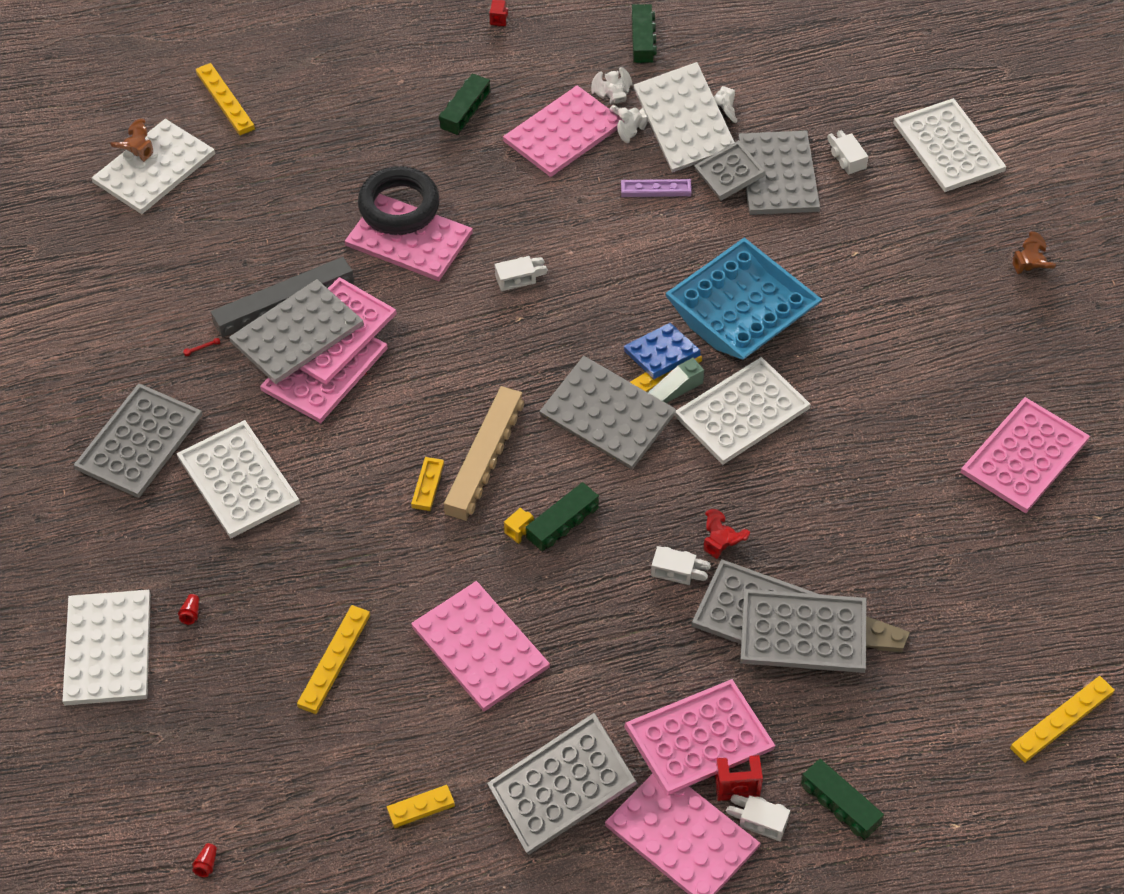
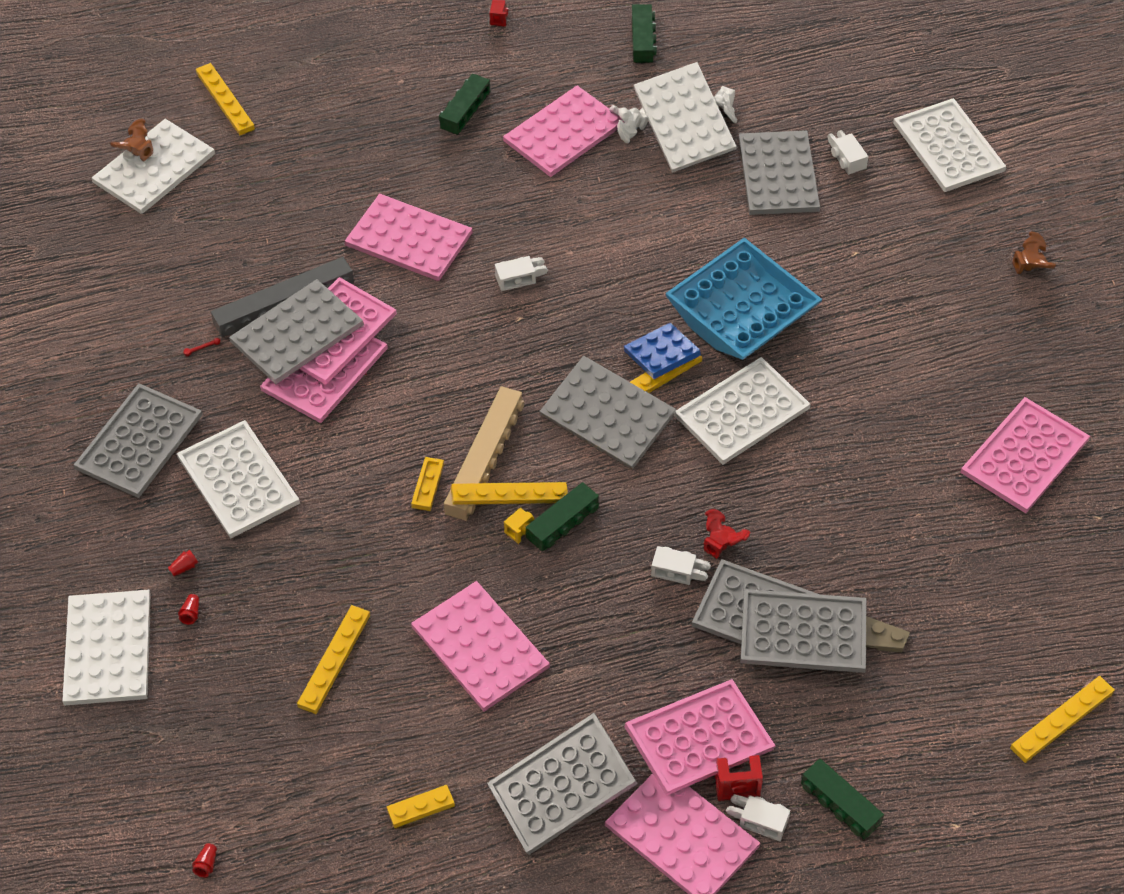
black tyre [358,166,439,235] -> none
white animal [591,67,633,105] -> none
lavender tile [621,179,691,197] -> none
sand green slope [648,358,704,403] -> none
light grey plate [694,140,766,201] -> none
none -> red cone [168,550,199,577]
none -> yellow plate [451,482,568,505]

